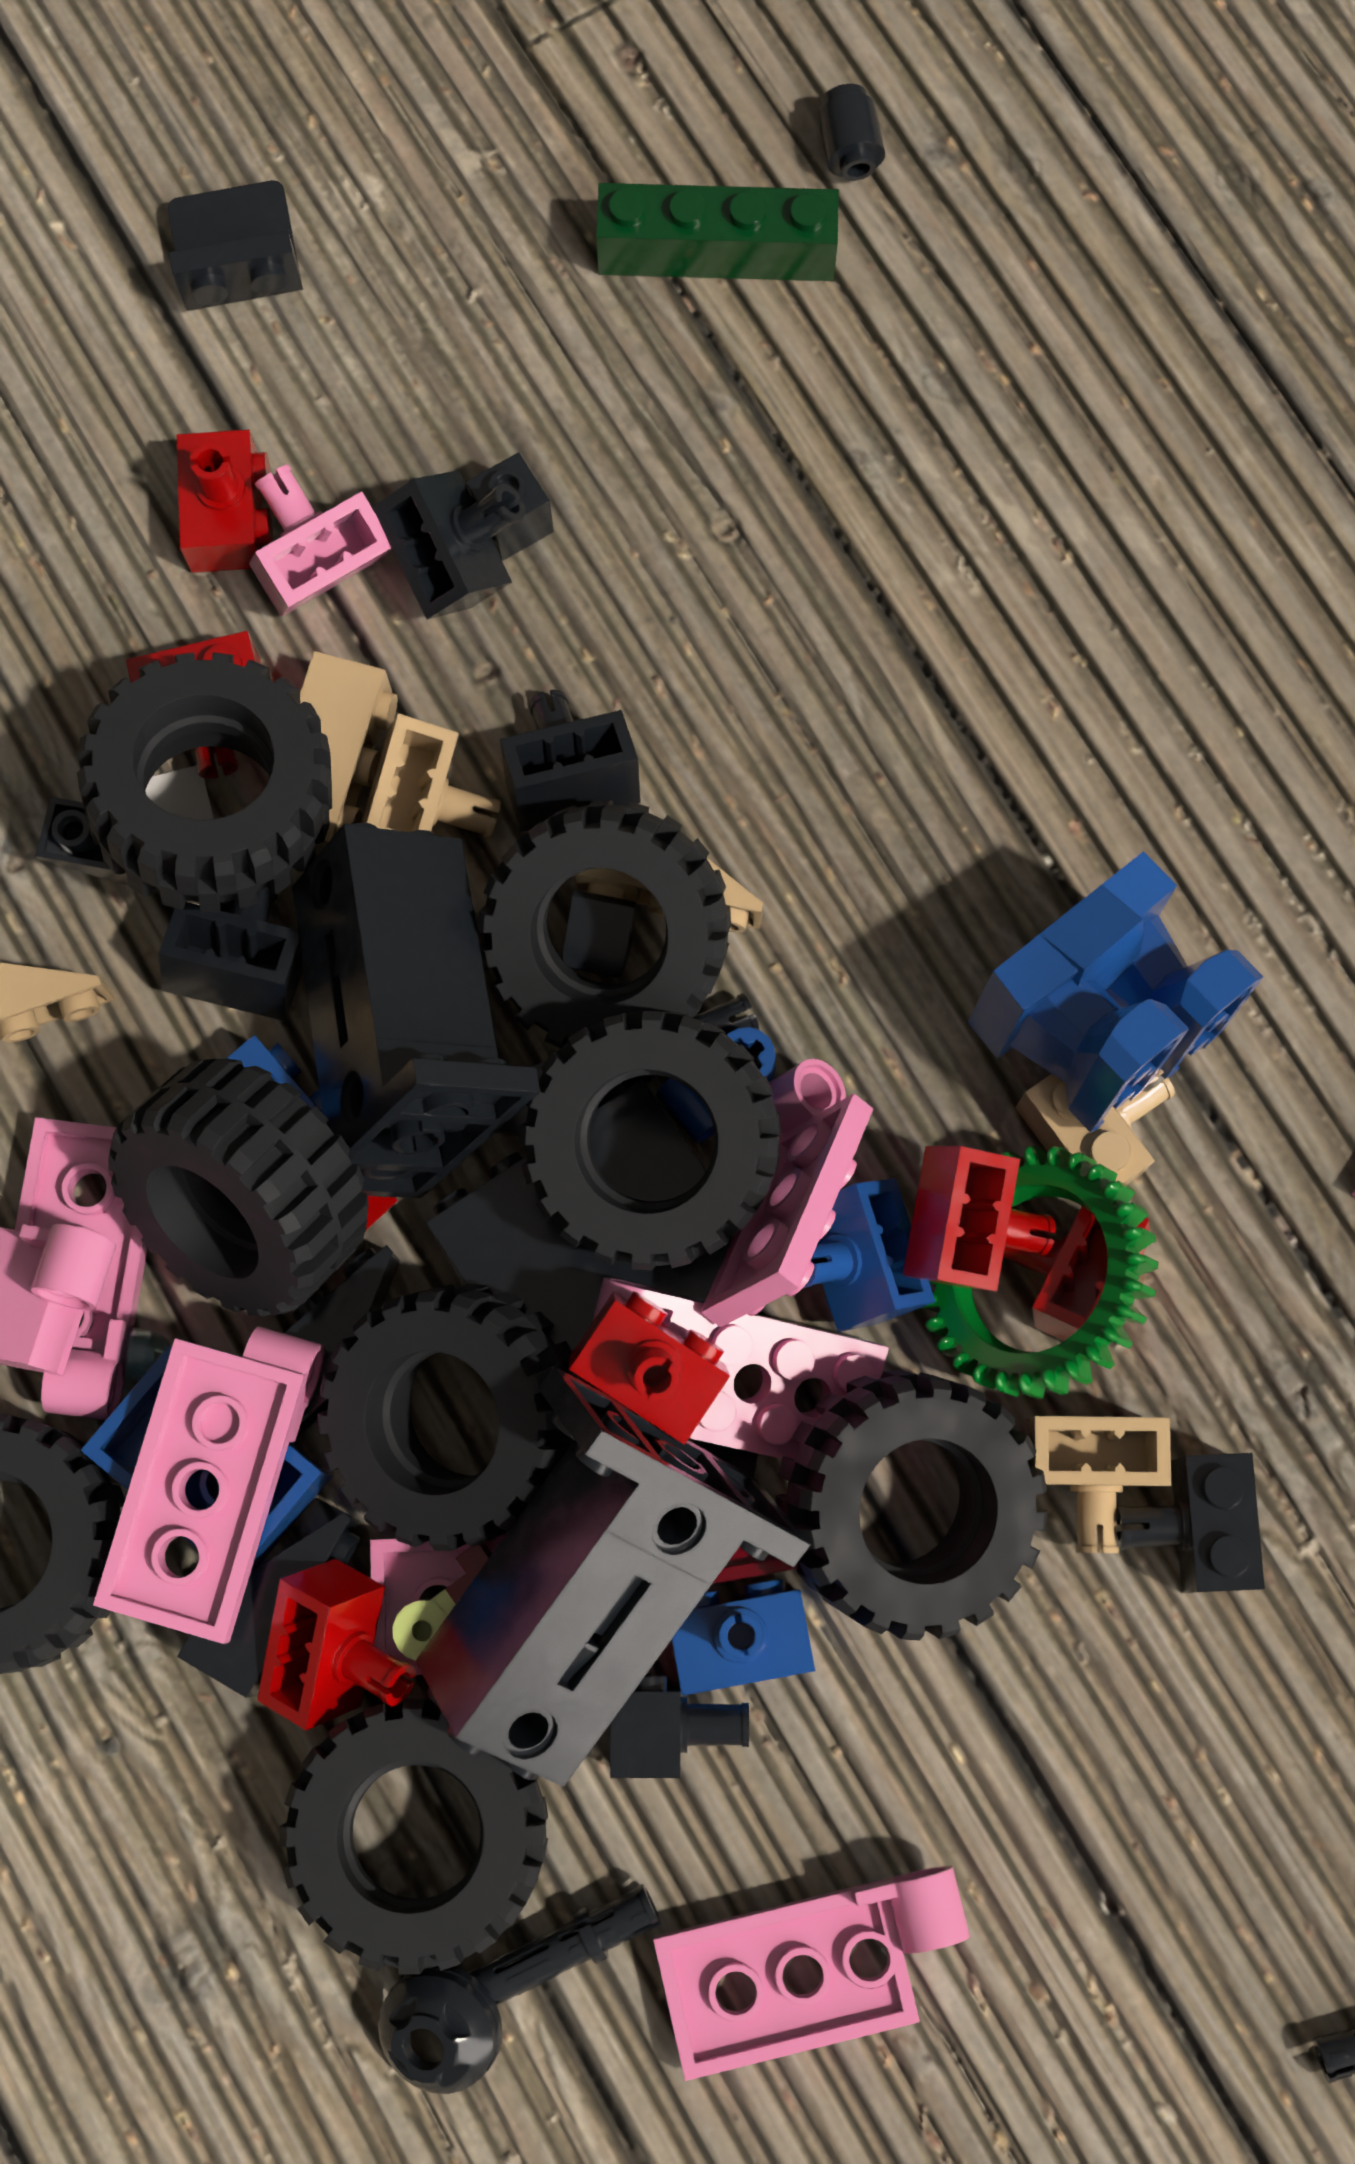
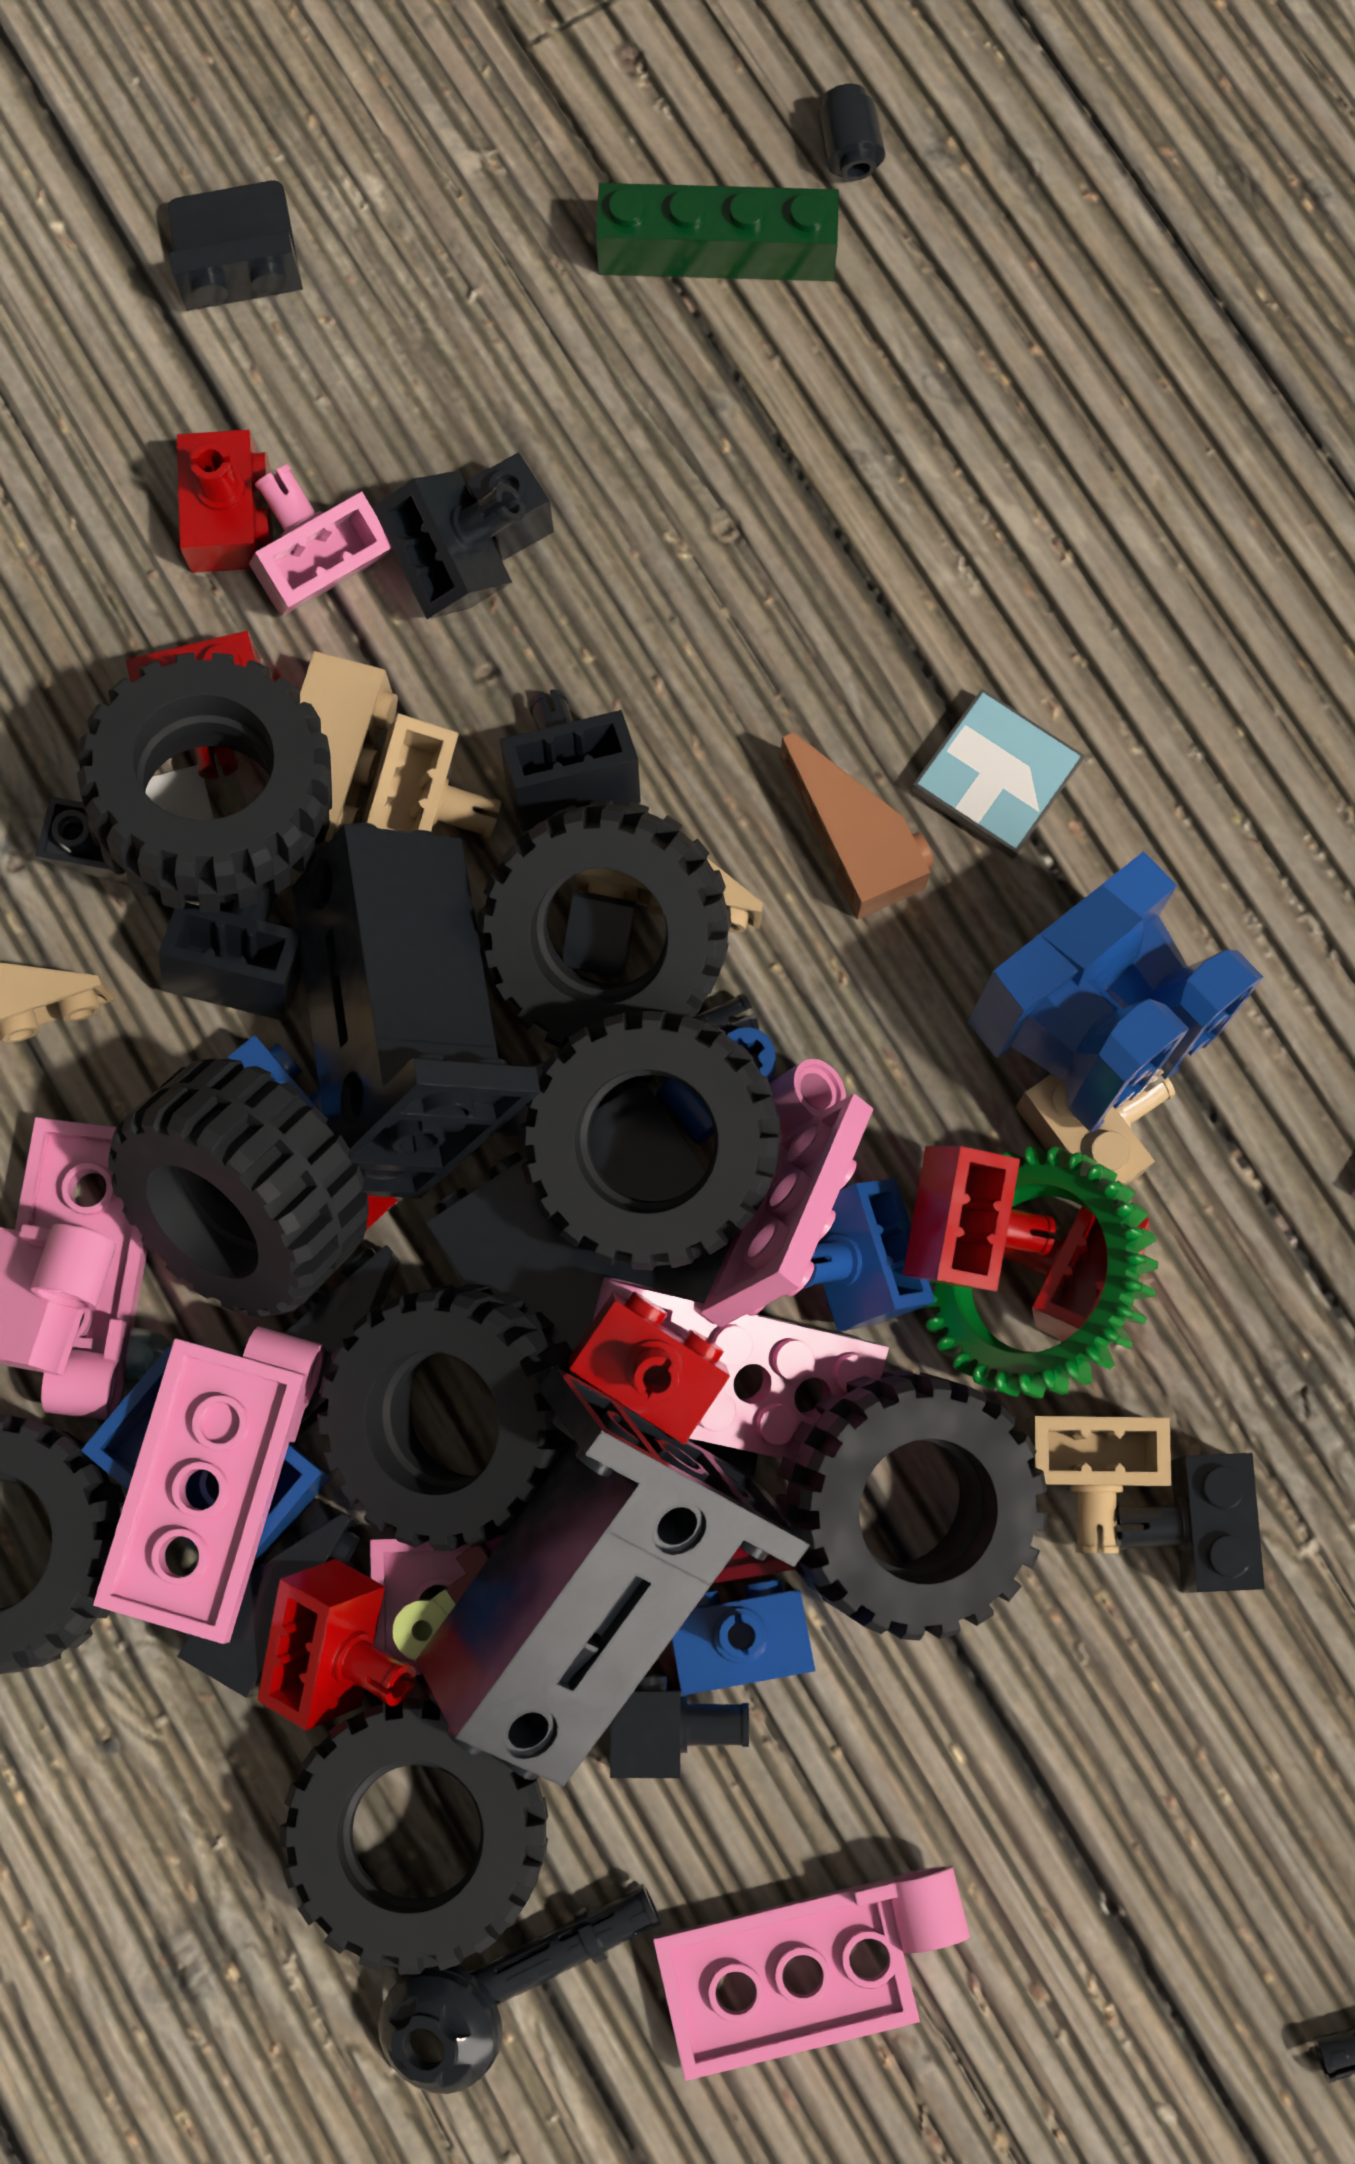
none -> nougat slope [780,732,934,919]
none -> tile [911,689,1085,859]

